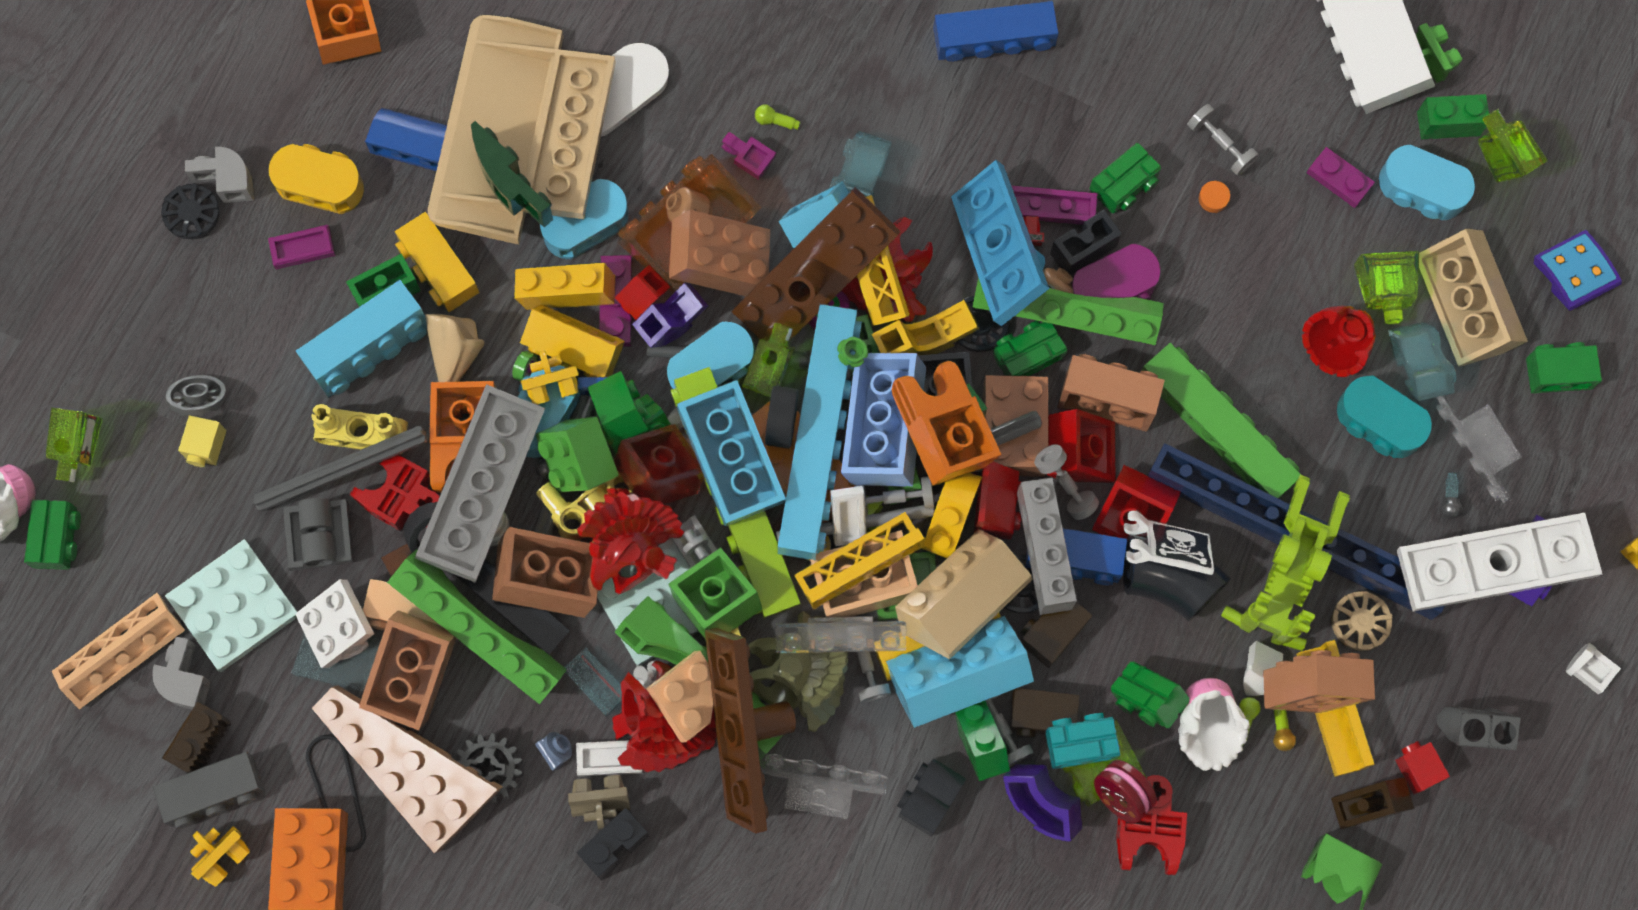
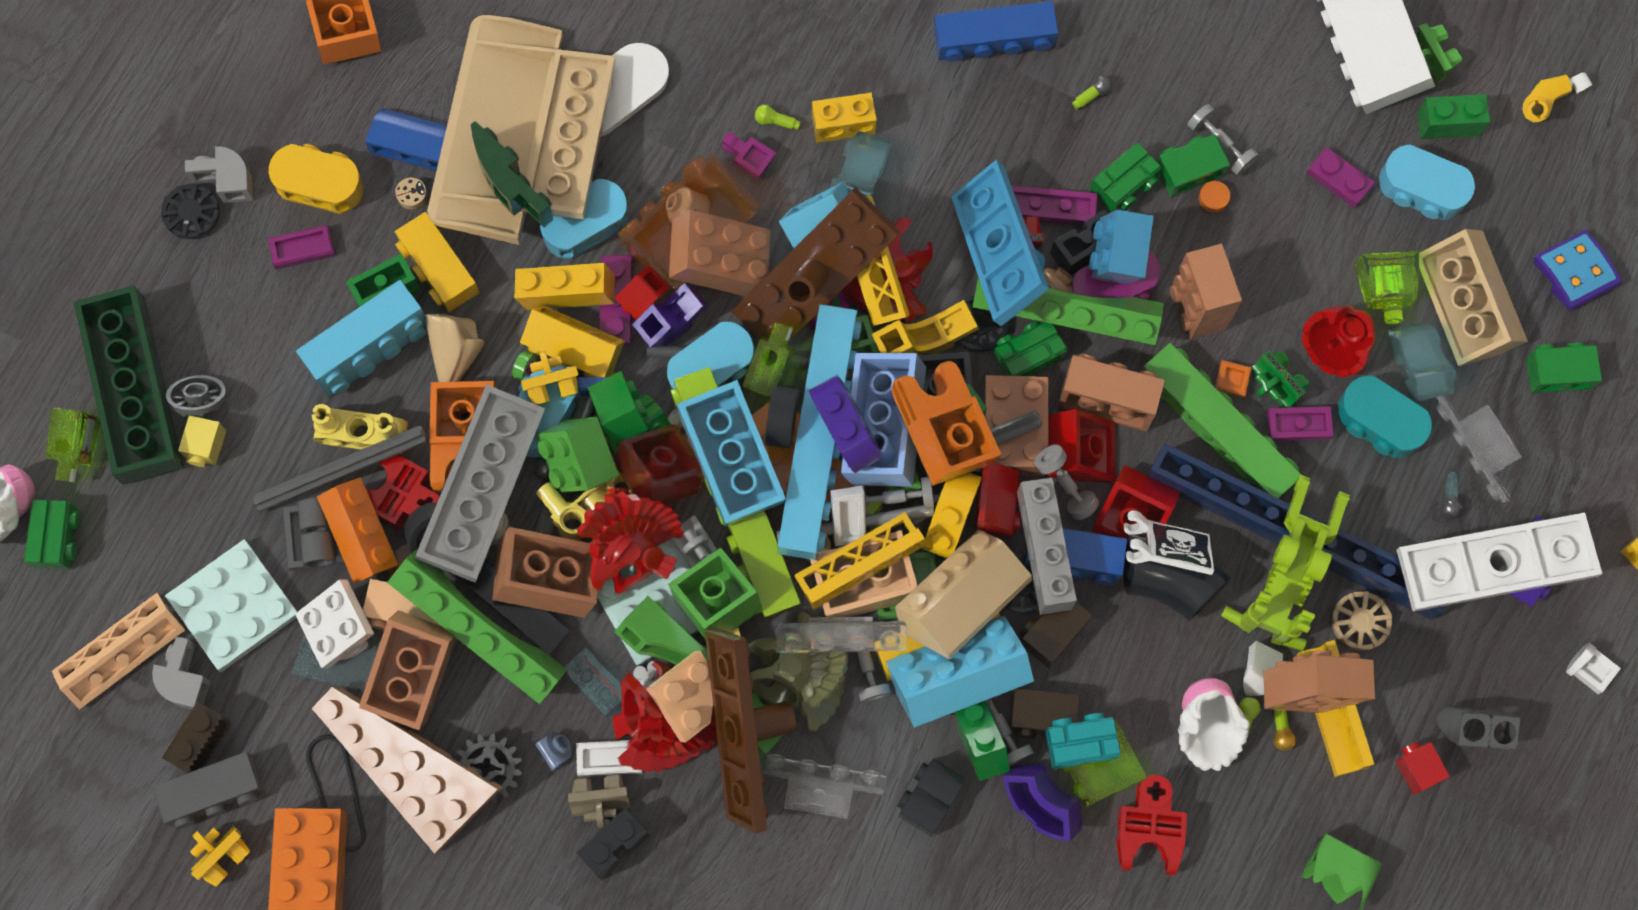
bright green plate [837,337,868,367] -> none
dark red head [1094,760,1157,823] -> none
green brick [1111,661,1190,728] -> none
dark brown slope [1331,777,1415,829] -> none
clear neon green torso [1478,109,1548,182] -> none
none -> dark green brick [73,285,184,485]
none -> orange brick [317,477,398,584]
none -> tan tile [395,177,427,210]
none -> dark purple brick [809,374,883,473]
none -> yellow brick [812,93,877,143]
none -> piece [1072,75,1113,110]
none -> dark azure brick [1089,210,1154,285]
none -> green brick [1157,134,1230,198]
none -> nougat brick [1170,243,1242,340]
none -> orange tile [1215,360,1252,399]
none -> green hips [1251,350,1309,408]
none -> magenta plate [1267,406,1333,441]
none -> yellow arm [1522,72,1592,122]

